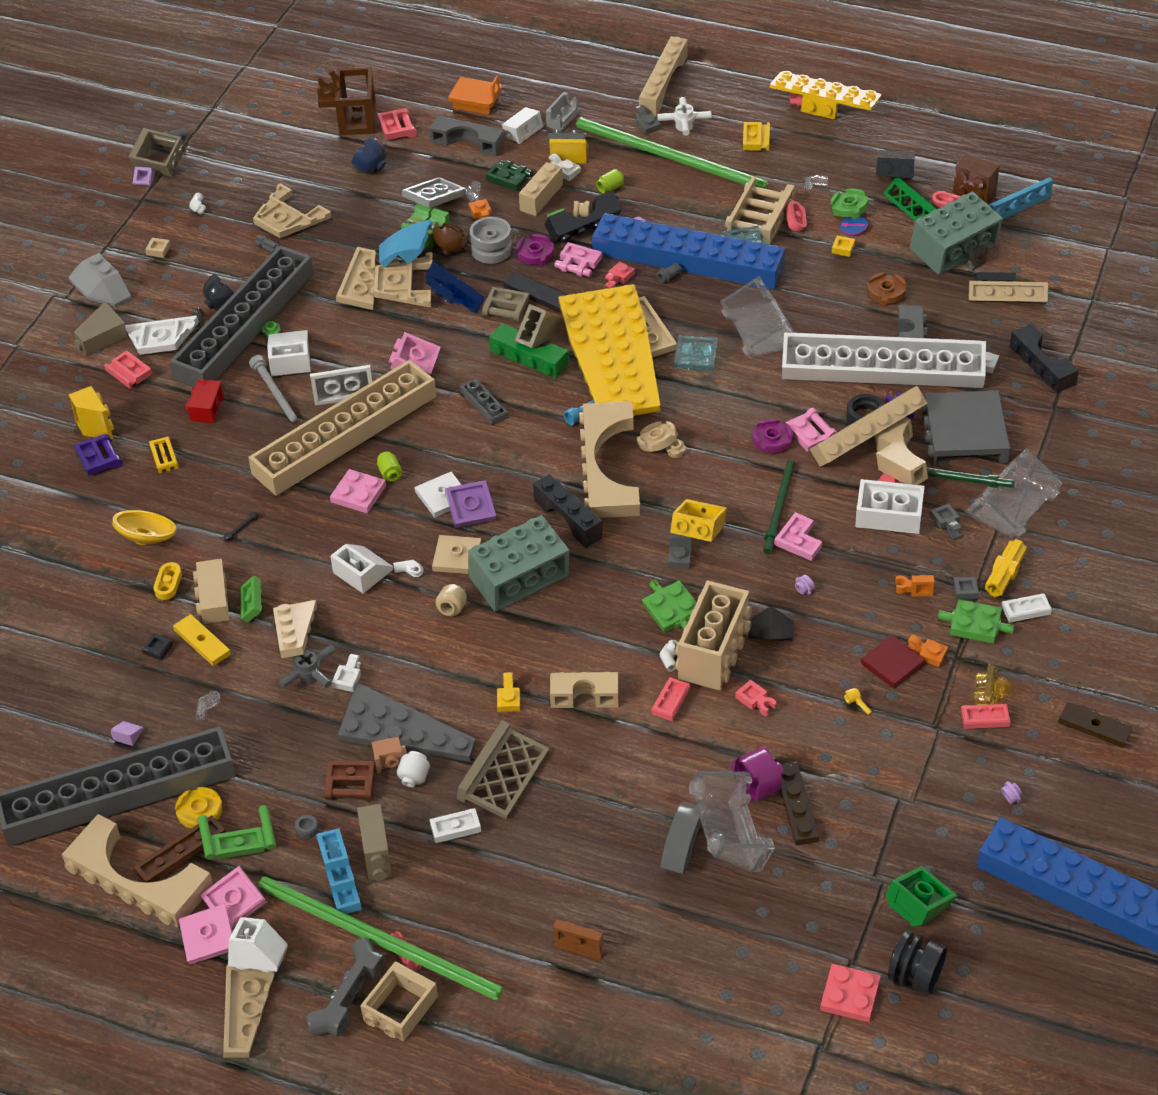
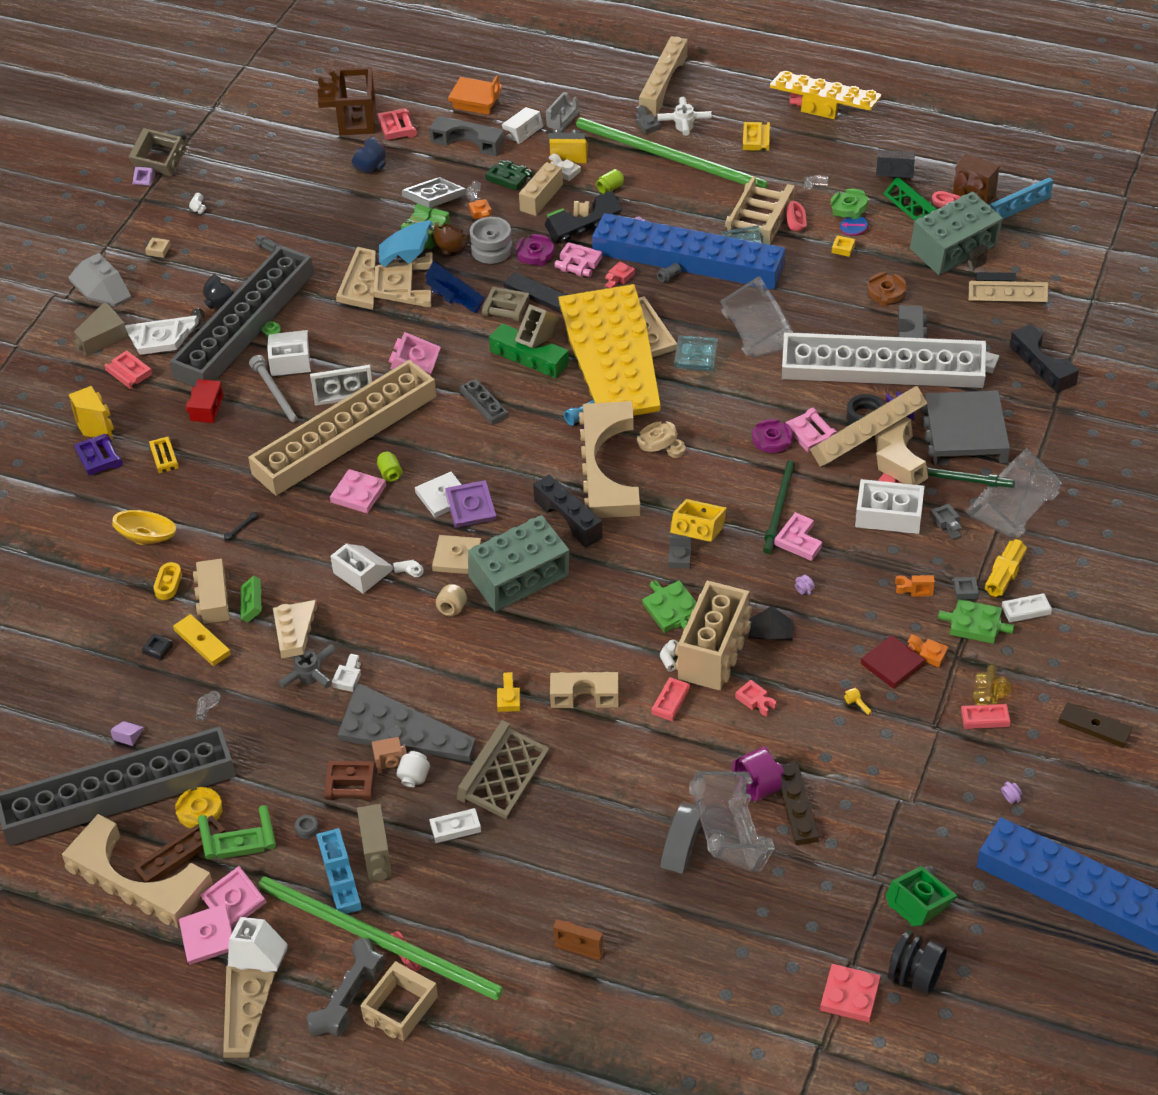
tan wing [253,183,331,238] -> none

